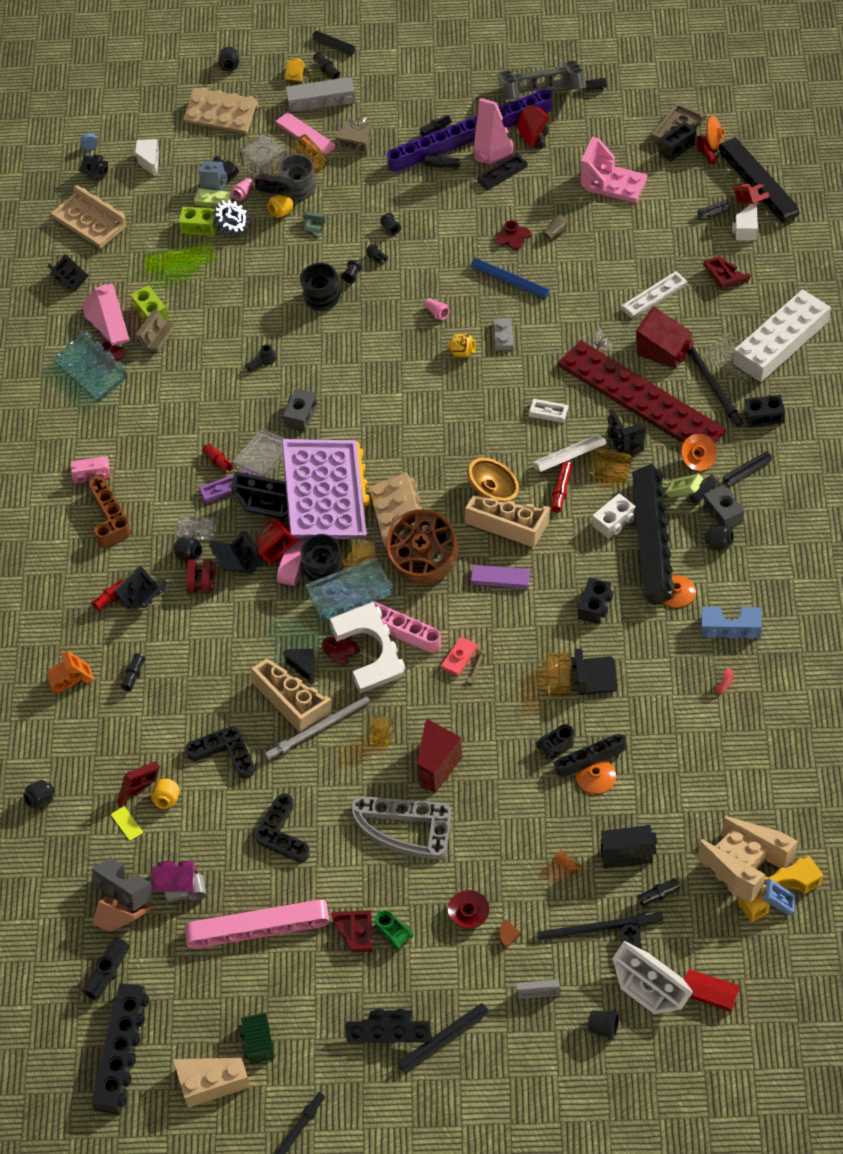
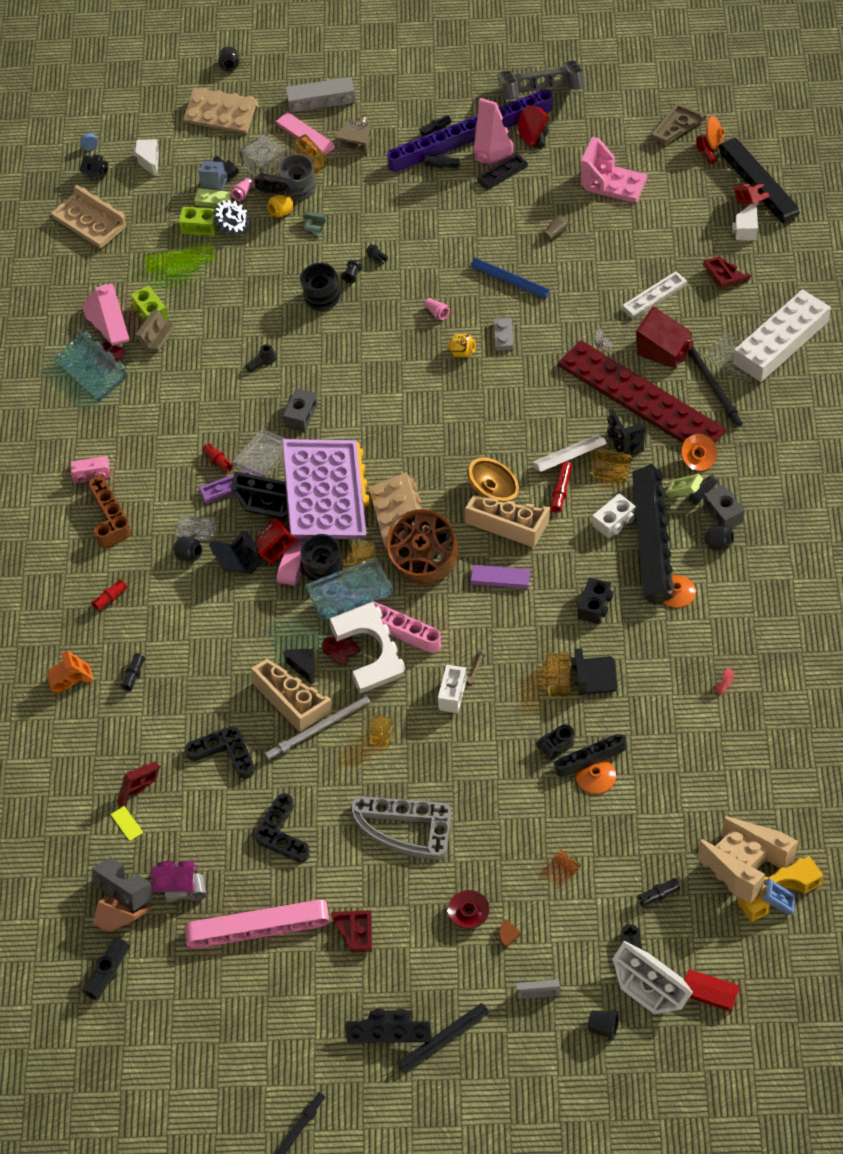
black head [23,780,55,809] -> none
black bracket [47,254,89,291] -> none
black brick [91,983,149,1115] -> none
black bracket [113,566,168,609] -> none
yellow head [151,779,180,809] -> none
tan wedge [173,1058,250,1108] -> none
dark red brick [186,559,216,594] -> none
dark green brick [238,1012,275,1064] -> none
yellow bracket [285,58,306,82] -> none
black axle [312,30,356,55] -> none
black pin [313,52,341,80] -> none
green piece [375,910,414,951] -> none
black bush [380,213,401,236] -> none
dark red slope [417,719,462,793] -> none
coral plate [441,637,478,677] -> none
dark red plate [497,220,531,249] -> none
white tile [529,399,569,423] -> none
black bar [537,913,663,940] -> none
black pin [585,76,606,91] -> none
black brick [600,825,657,869] -> none
black brick [659,121,696,162] -> none
black axle [697,200,730,220] -> none
medium blue arch [701,607,762,639] -> none
black axle [723,451,772,485] -> none
black brick [743,394,785,428] -> none
none -> white brick [438,664,467,713]

